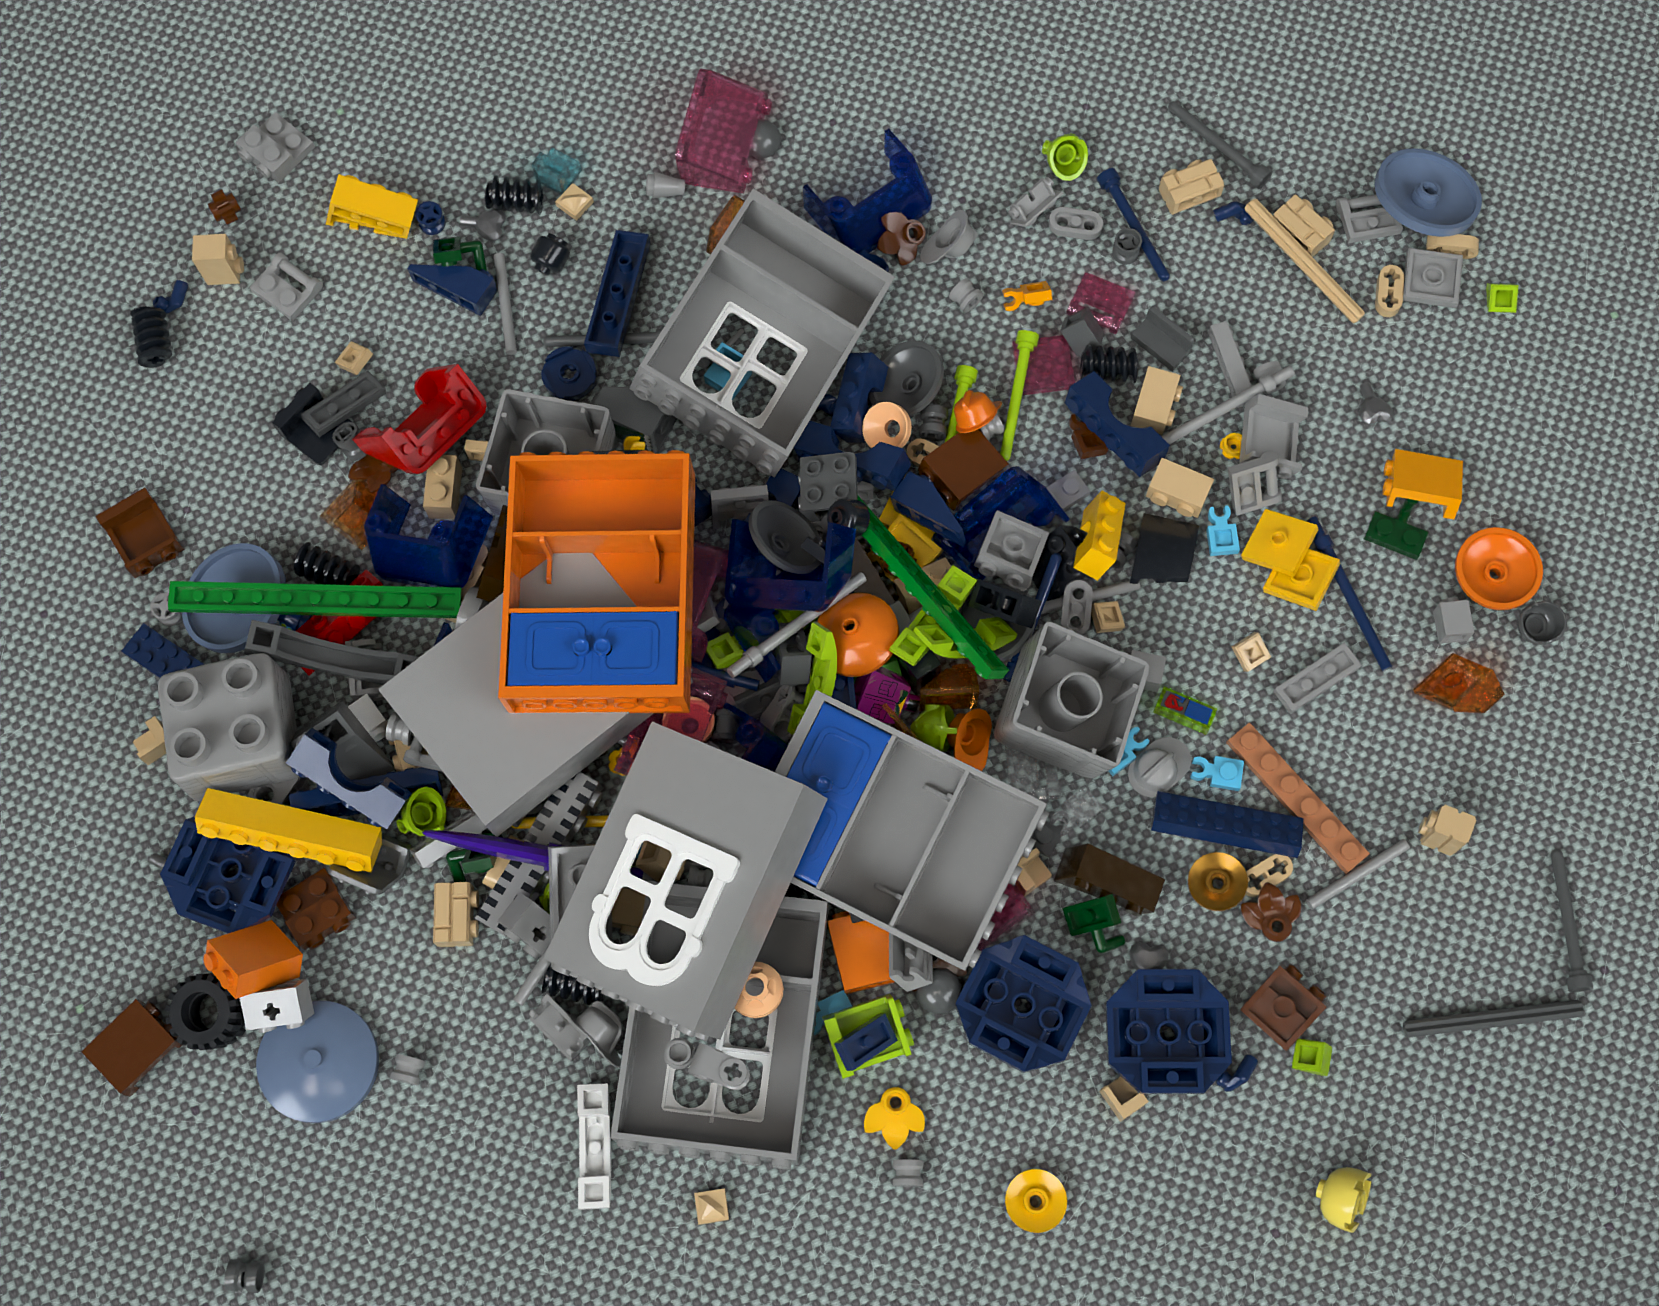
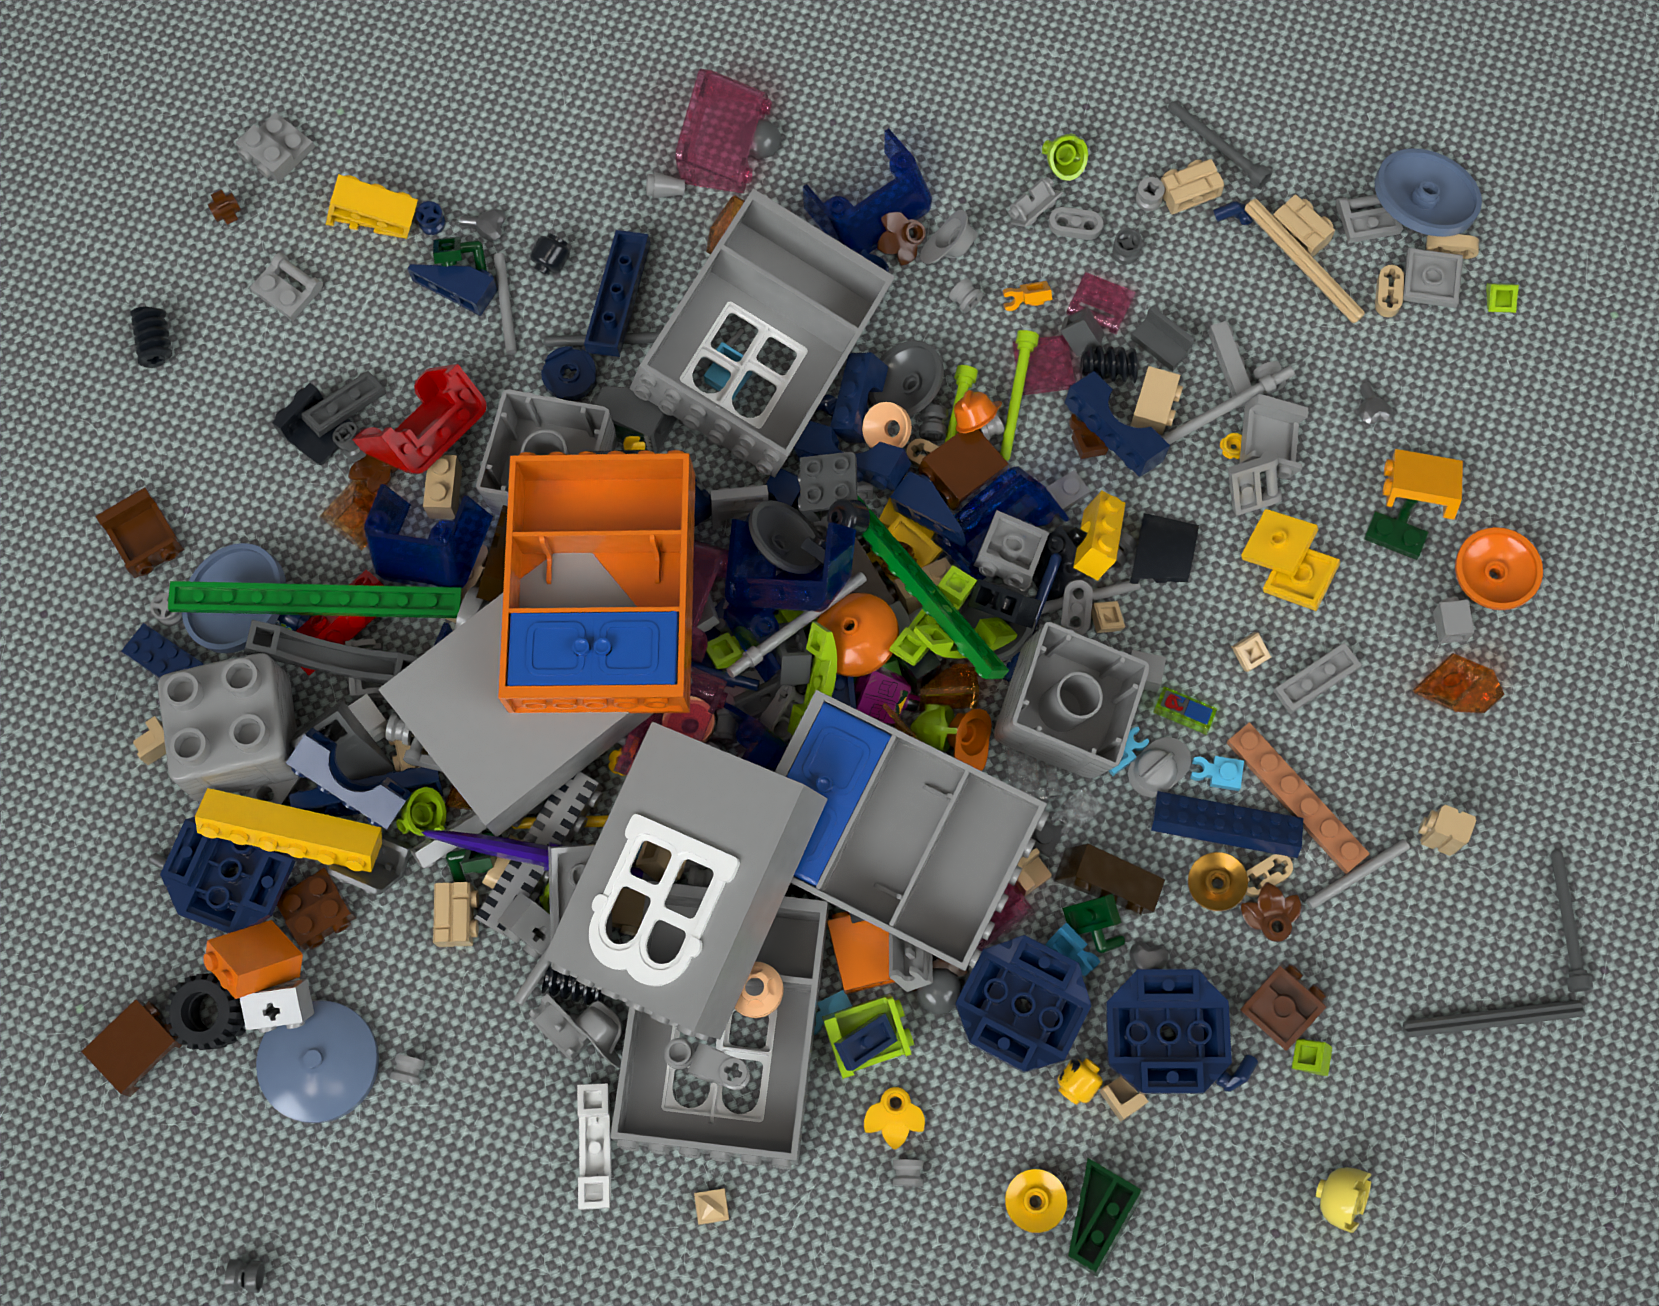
dark blue arm [153,280,189,314] -> none
tan brick [192,234,244,285] -> none
black piece [294,542,360,585] -> none
tan tile [335,341,373,375] -> none
tan tile [464,440,488,461] -> none
black piece [485,175,544,215] -> none
clear light blue piece [531,148,582,195] -> none
tan tile [555,183,594,221] -> none
dark blue piece [1096,168,1170,282] -> none
tan brick [1146,458,1214,518] -> none
medium azure plate [1206,506,1240,556] -> none
dark blue bar [1306,516,1393,672] -> none
dark grey hair [1517,601,1567,645] -> none
none -> dark azure plate [1045,923,1101,977]
none -> yellow head [1057,1058,1103,1105]
none -> dark green wedge [1068,1158,1143,1277]
none -> light grey wheel [1135,177,1165,211]

